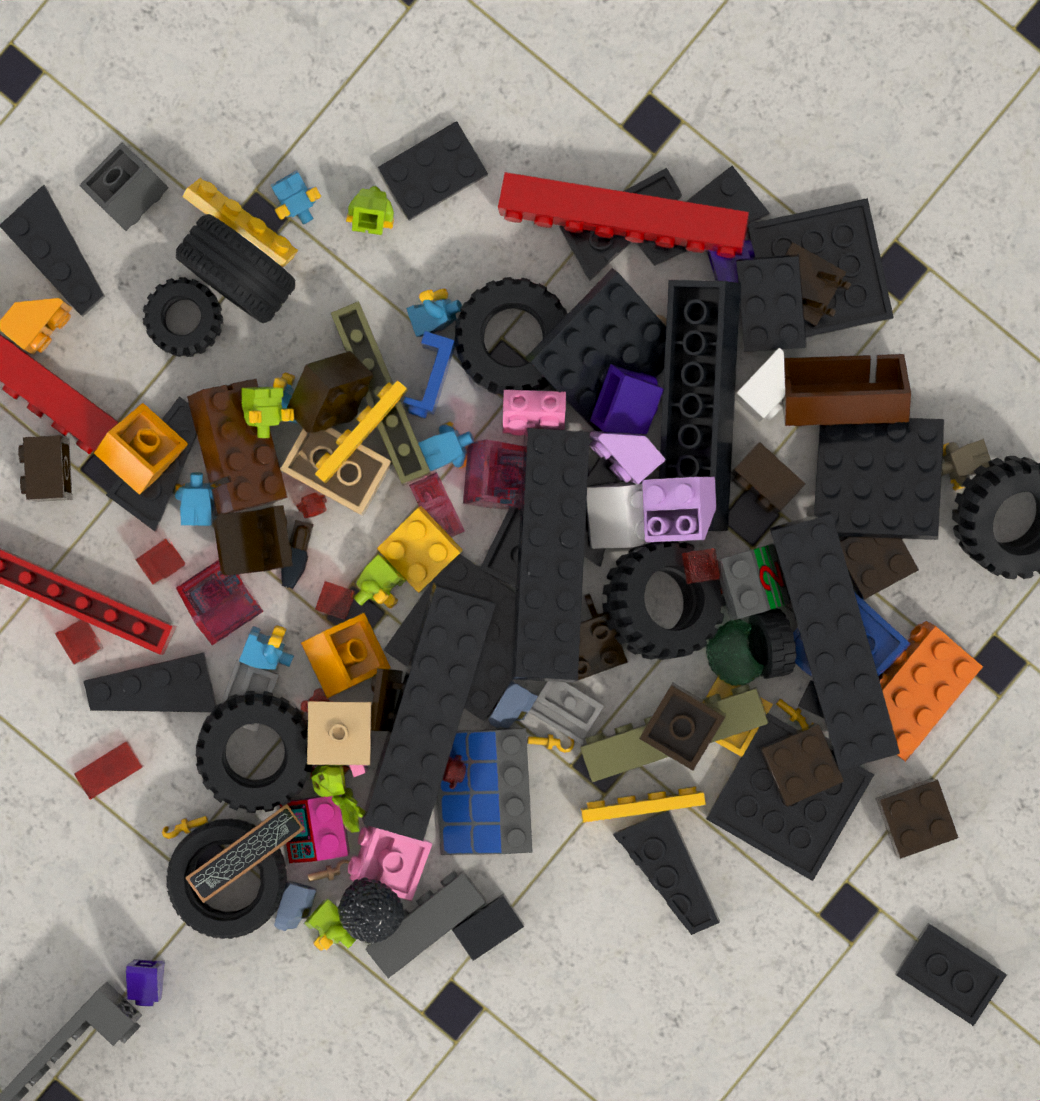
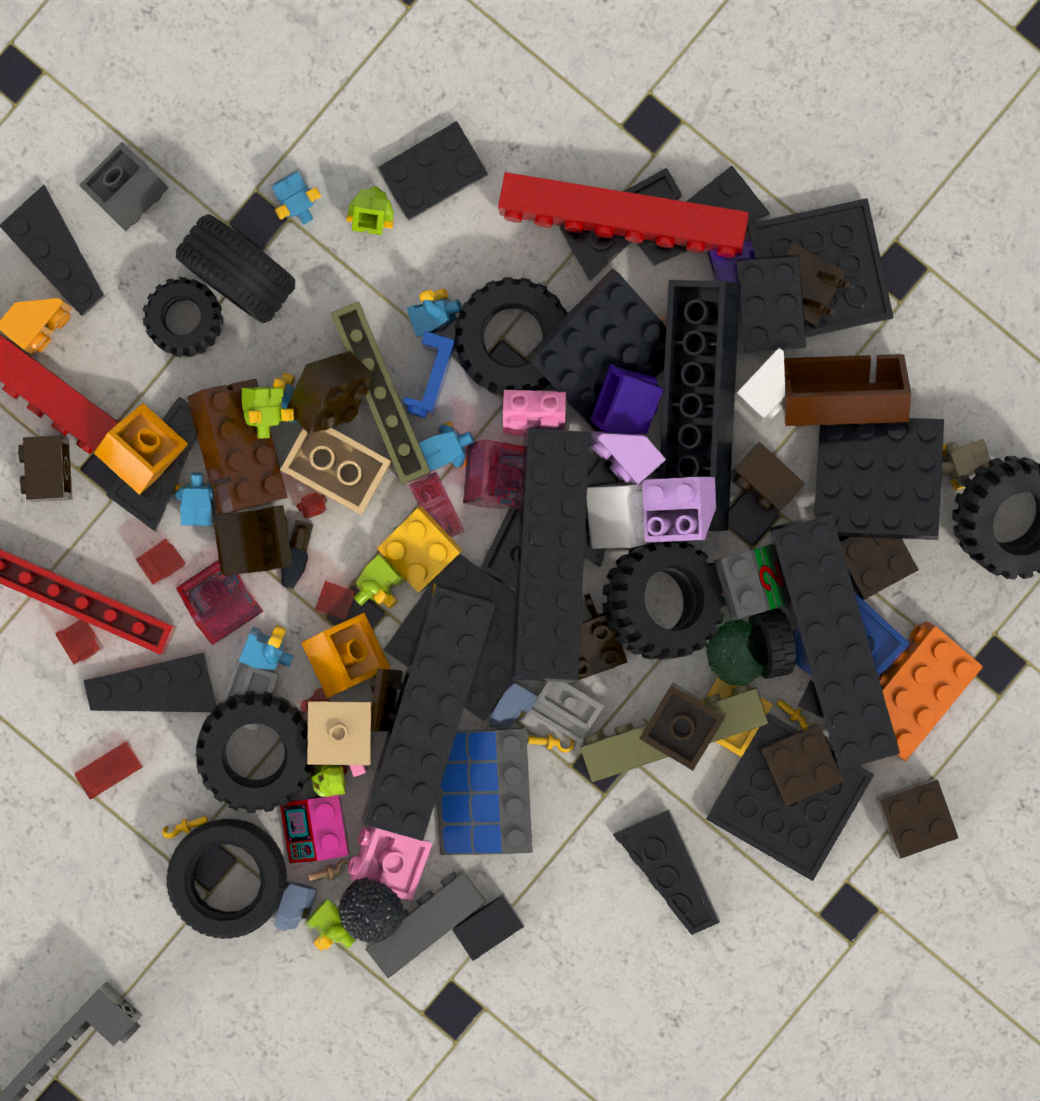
dark purple slope [126,959,165,1006] -> none
yellow plate [182,177,298,267] -> none
black slope [185,804,304,903] -> none
yellow plate [315,380,408,483] -> none
lime sword [332,787,366,833] -> none
clear red plate [442,755,466,790] -> none
yellow plate [581,786,706,823] -> none
clear red plate [682,548,720,584] -> none
black plate [895,923,1007,1026] -> none

